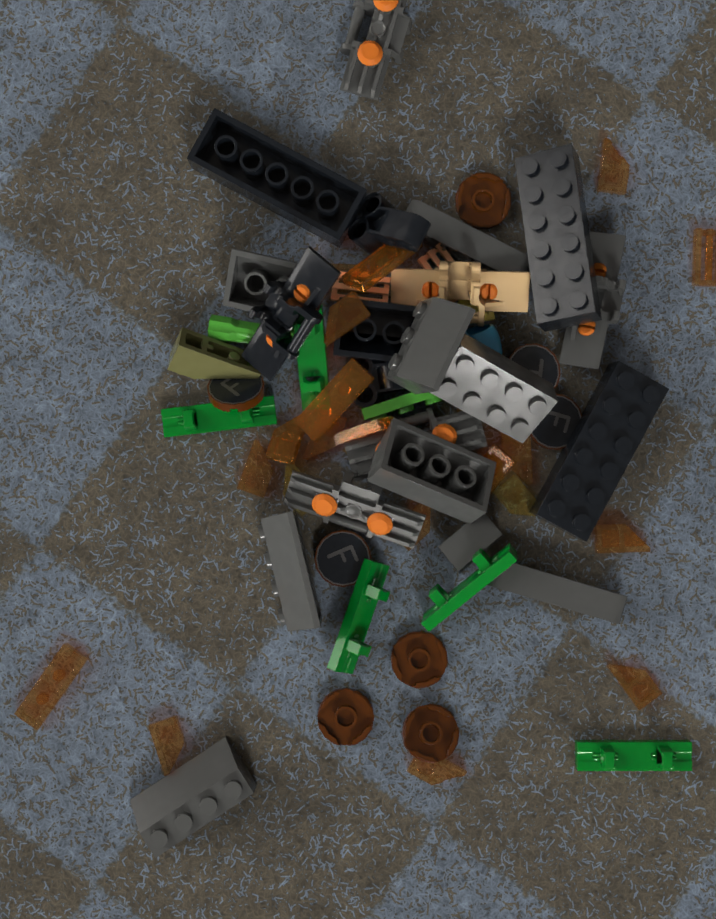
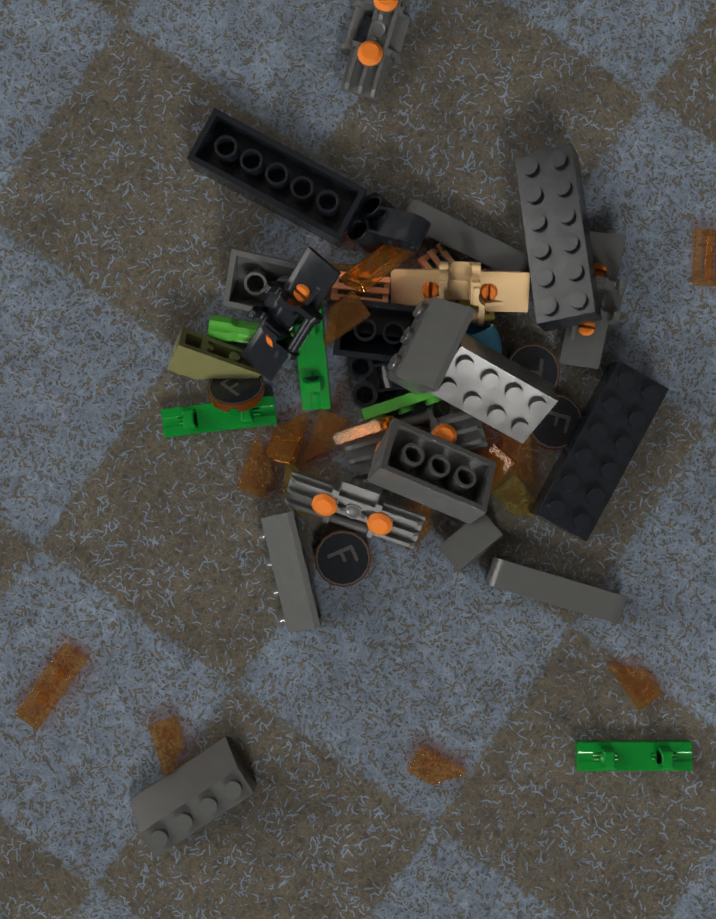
clear orange tile [294,358,375,441] -> none
reddish brown tile [317,687,374,746] -> none
green hinge [327,558,390,674] -> none
reddish brown tile [391,630,448,688] -> none
reddish brown tile [401,704,459,763] -> none
green hinge [421,543,517,632] -> none
reddish brown tile [455,172,511,230] -> none
clear orange tile [595,524,650,553] -> none
clear orange tile [596,138,630,195] -> none

